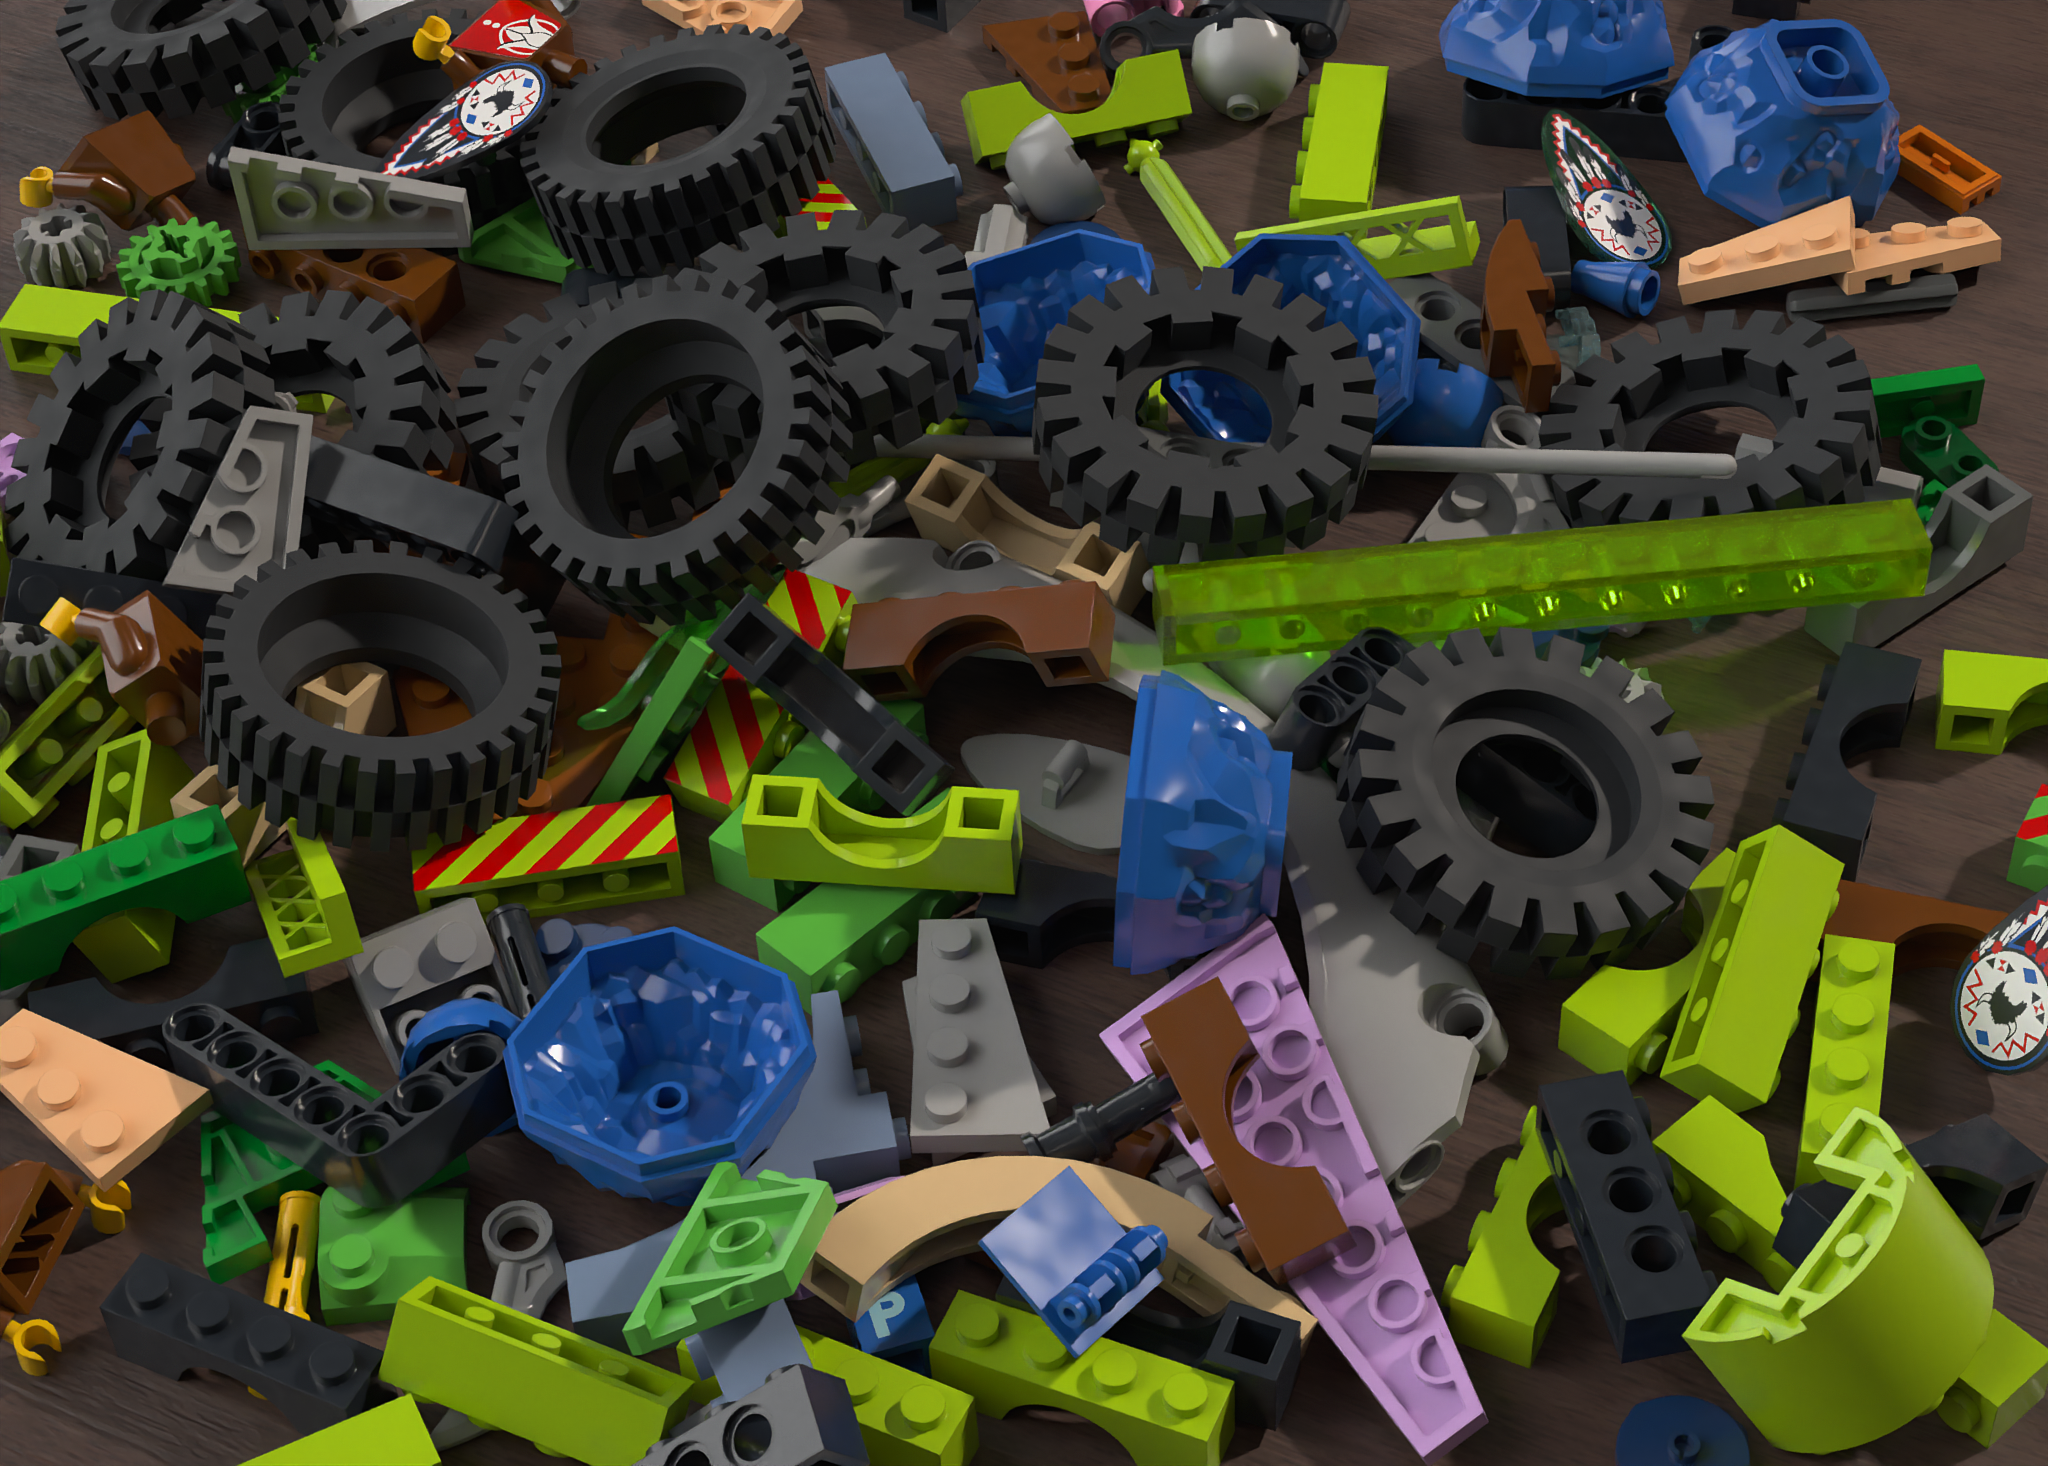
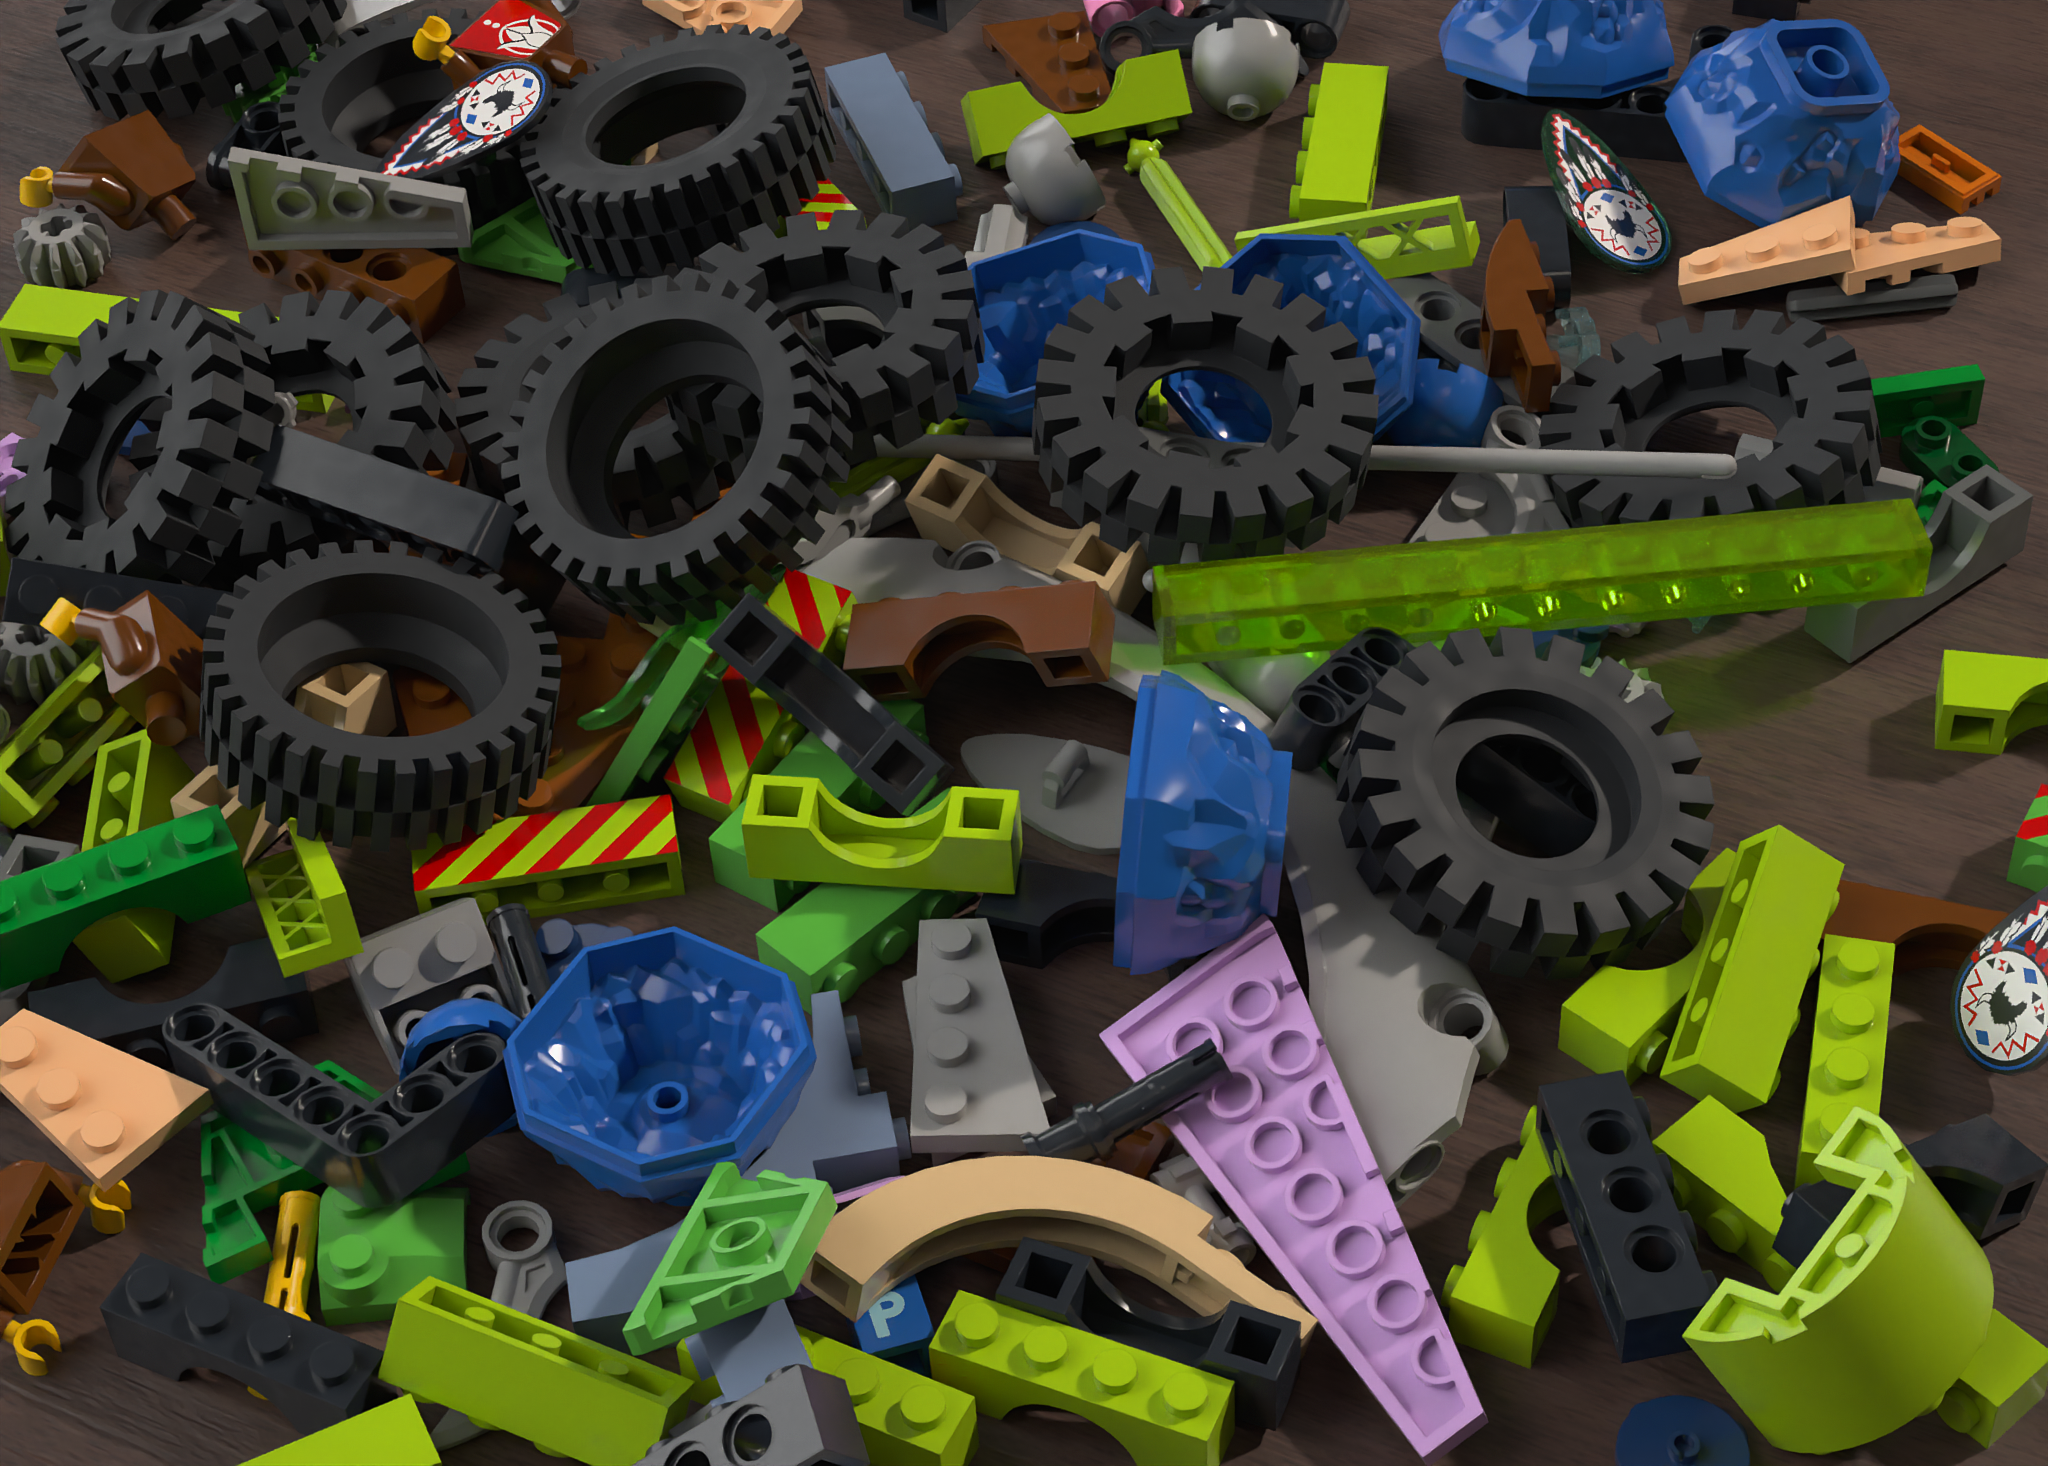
bright green gear [116,217,242,307] -> none
light grey wing [162,405,313,596] -> none
hinge [978,1166,1168,1359] -> none
reddish brown arch [1139,976,1357,1286] -> none
blue cone [1571,260,1660,318] -> none
black arch [1770,641,1922,882] -> none

